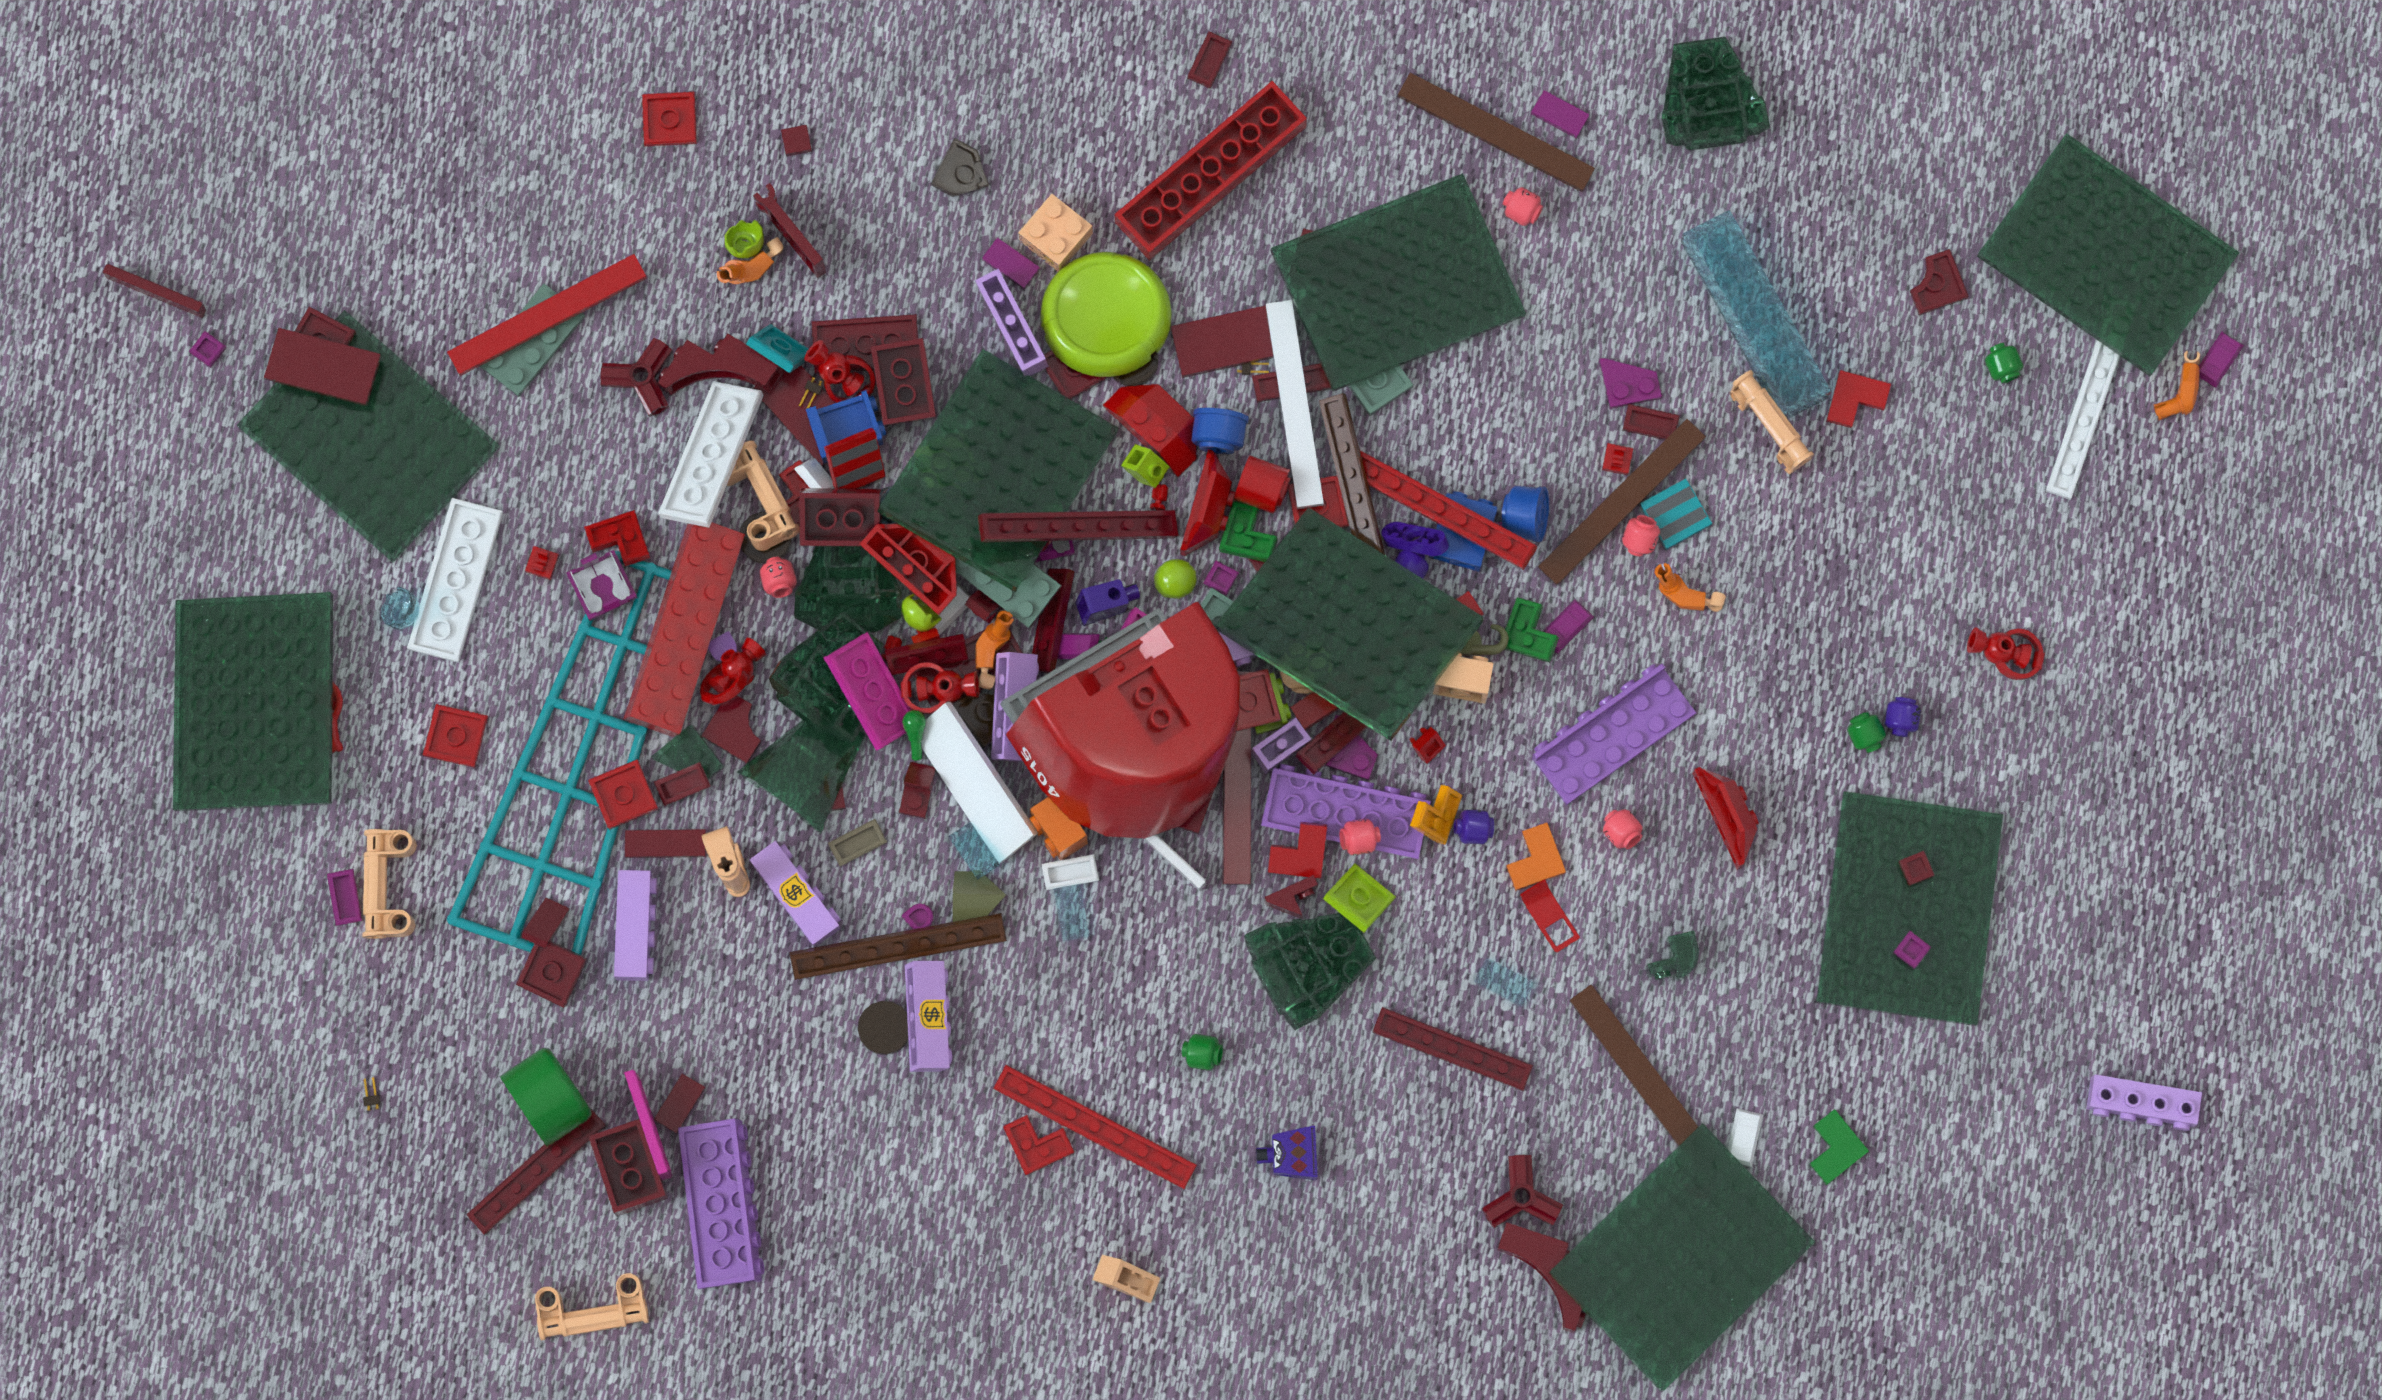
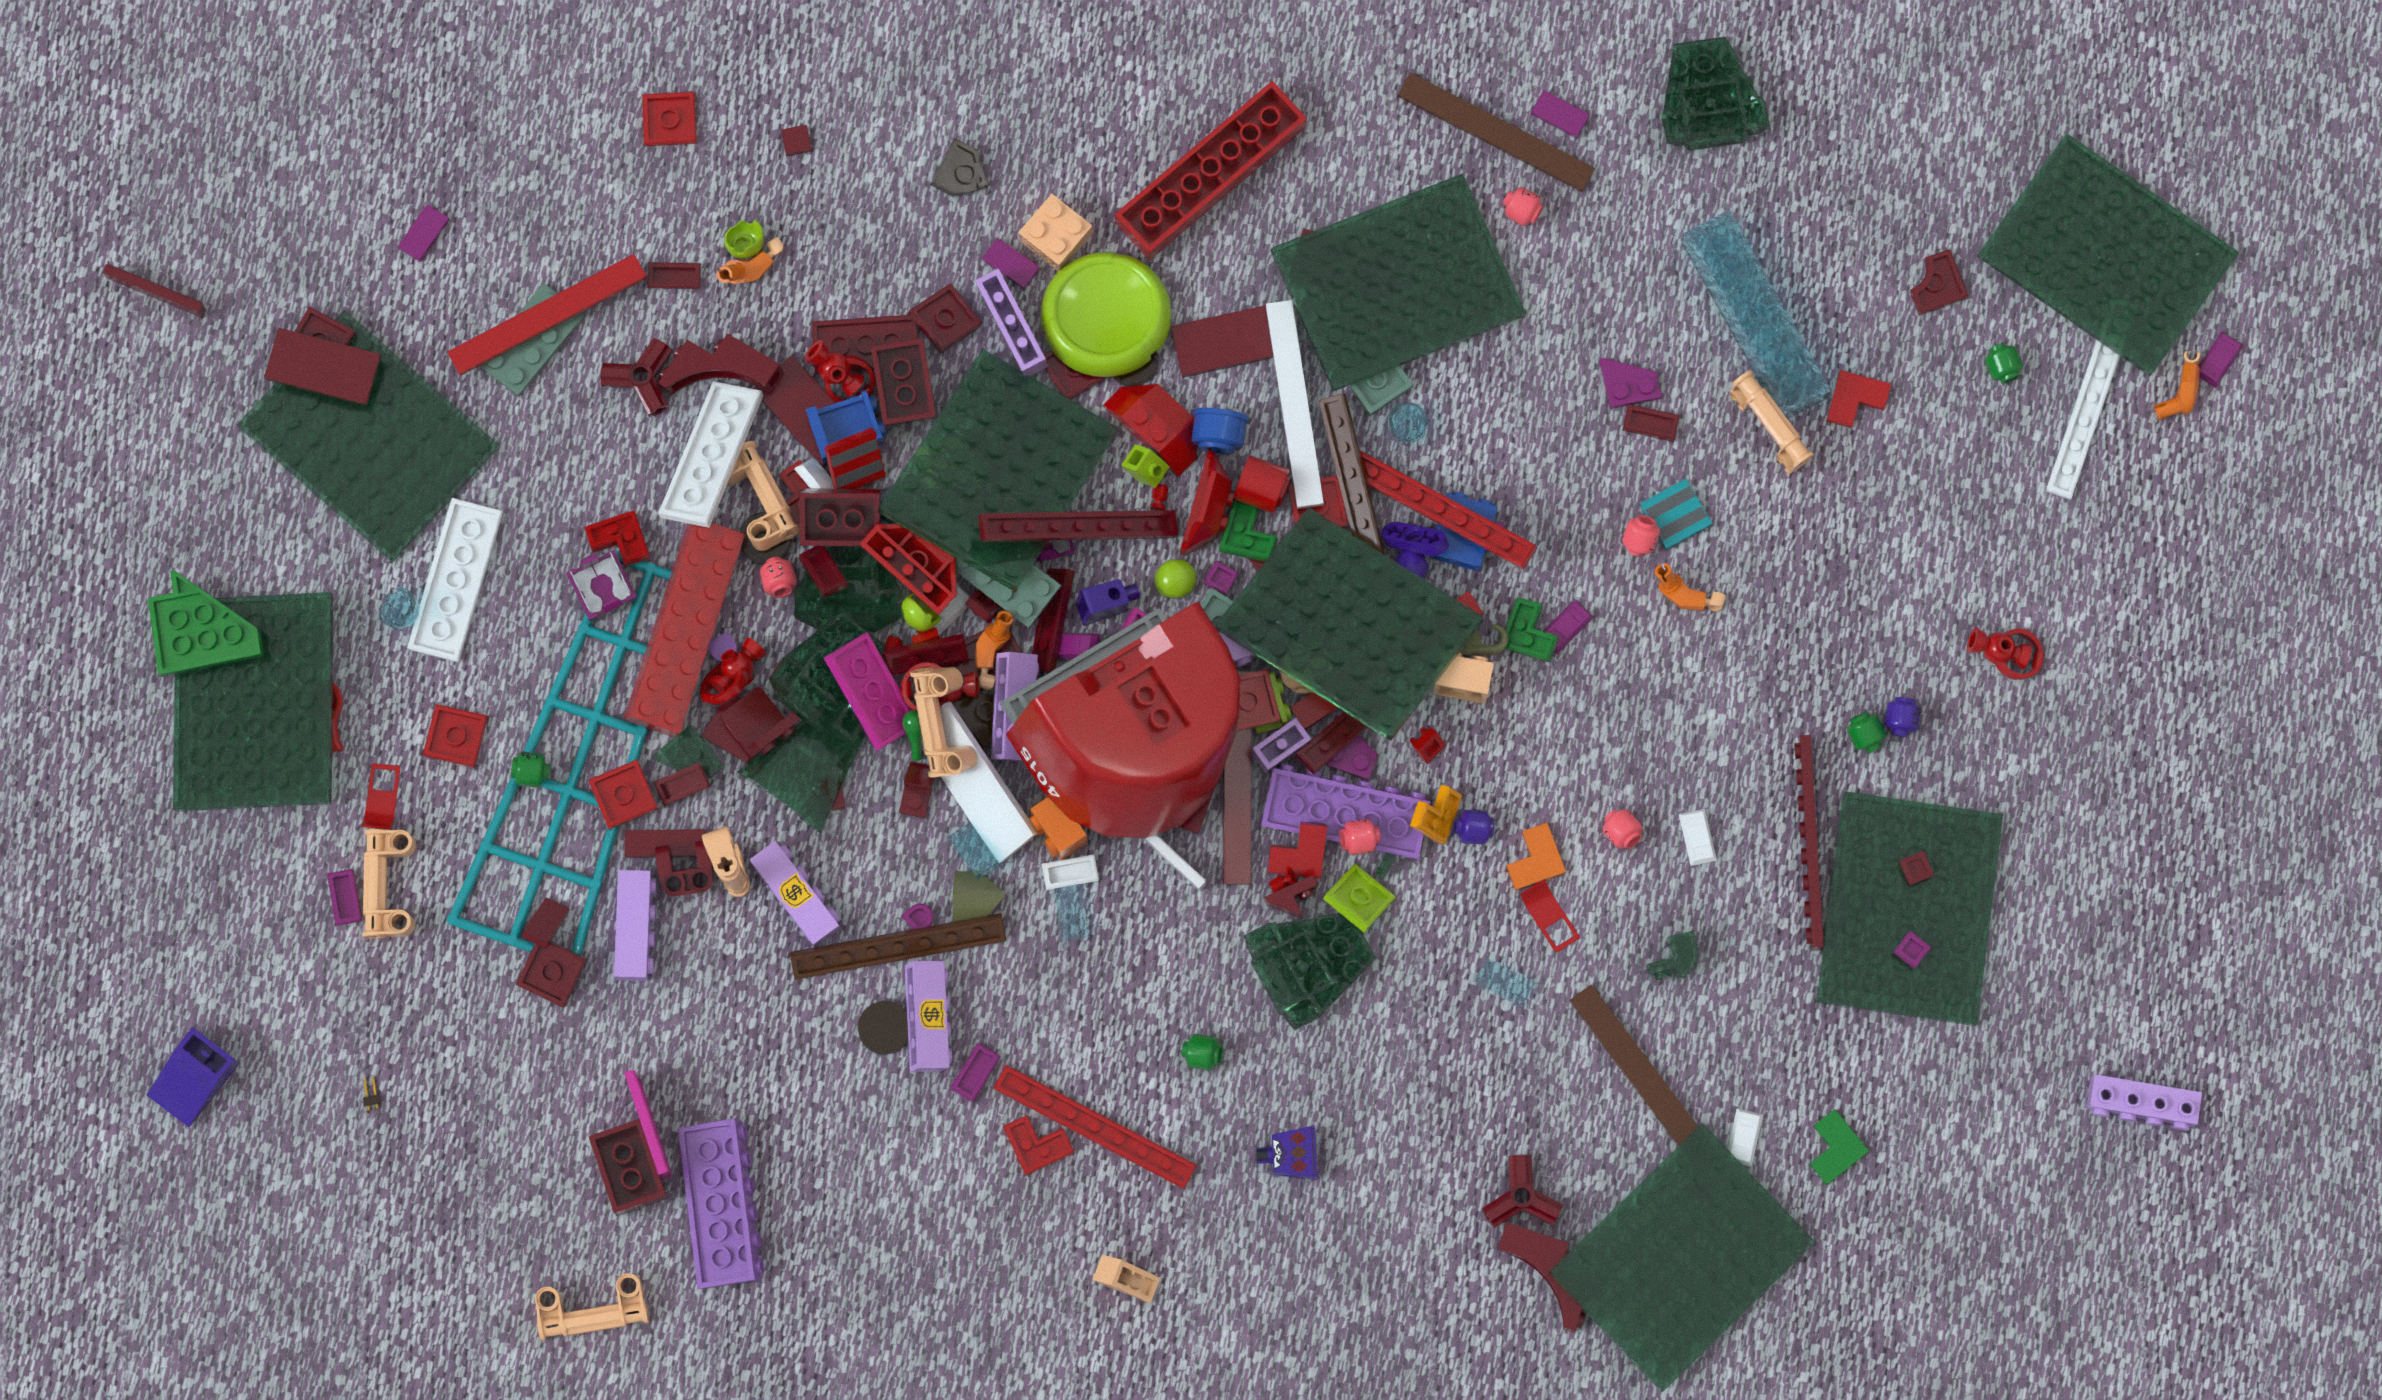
magenta tile [189,331,227,368] -> none
dark red tile [466,1108,607,1235] -> none
green piece [499,1048,591,1147] -> none
red tile [525,546,559,580] -> none
dark red tile [654,1073,705,1134] -> none
teal tile [746,324,809,373] -> none
dark red tile [753,183,826,278] -> none
piece [799,377,823,409] -> none
dark tan tile [828,819,887,867] -> none
dark red tile [1187,31,1232,89] -> none
piece [1237,362,1269,375] -> none
dark red tile [1252,361,1335,403] -> none
dark red tile [1372,1007,1533,1091] -> none
blue wheel [1502,486,1549,542] -> none
medium lavender bracket [1532,663,1696,806] -> none
reddish brown tile [1538,419,1706,586] -> none
red tile [1602,443,1633,475] -> none
red wedge [1692,767,1759,870] -> none
none -> dark purple slope [147,1027,240,1128]
none -> green wing [148,570,264,677]
none -> red piece [361,763,400,830]
none -> magenta tile [397,204,450,262]
none -> green head [511,751,551,788]
none -> dark red tile [647,262,701,289]
none -> dark red piece [655,840,714,896]
none -> dark red bracket [720,687,800,758]
none -> dark red tile [799,546,848,598]
none -> dark red tile [908,283,983,354]
none -> light nougat piece [910,667,977,777]
none -> magenta tile [950,1042,1001,1103]
none -> red piece [1269,869,1298,893]
none -> clear green tile [1375,852,1397,880]
none -> clear light blue hair [1388,402,1428,443]
none -> white tile [1679,809,1717,866]
none -> dark red plate [1794,735,1824,951]

